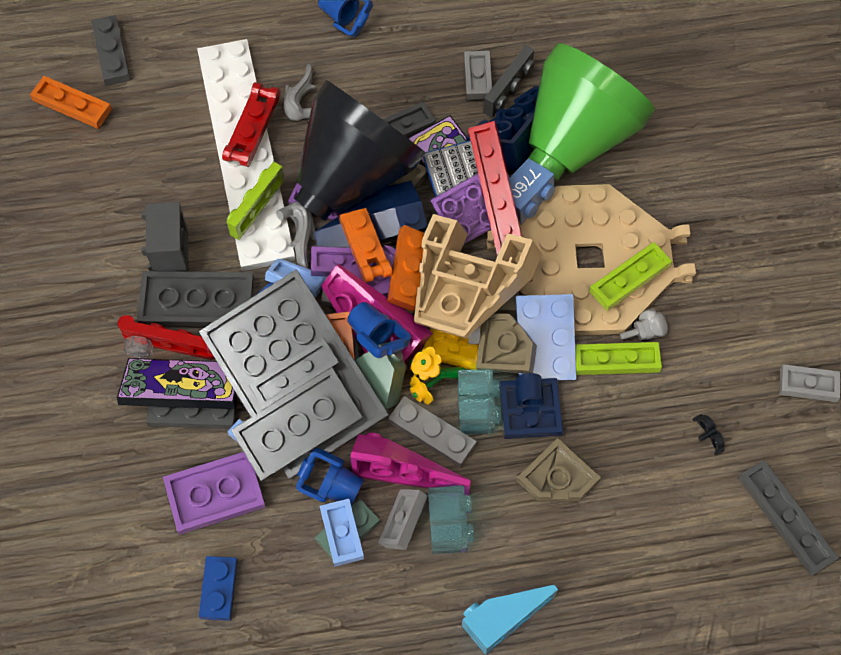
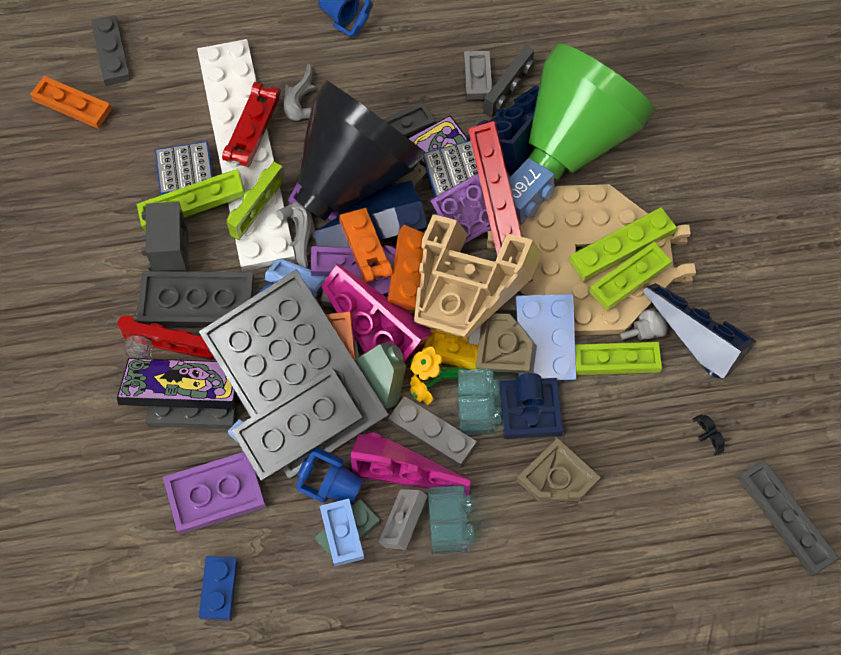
plate [248,338,340,410] -> none
blue piece [347,302,411,358] -> none
medium azure slope [462,585,558,655] -> none
light grey plate [779,364,840,402] -> none
none -> lime plate [137,168,246,231]
none -> light grey tile [155,141,213,195]
none -> lime plate [569,207,677,282]
none -> wedge [643,283,756,379]

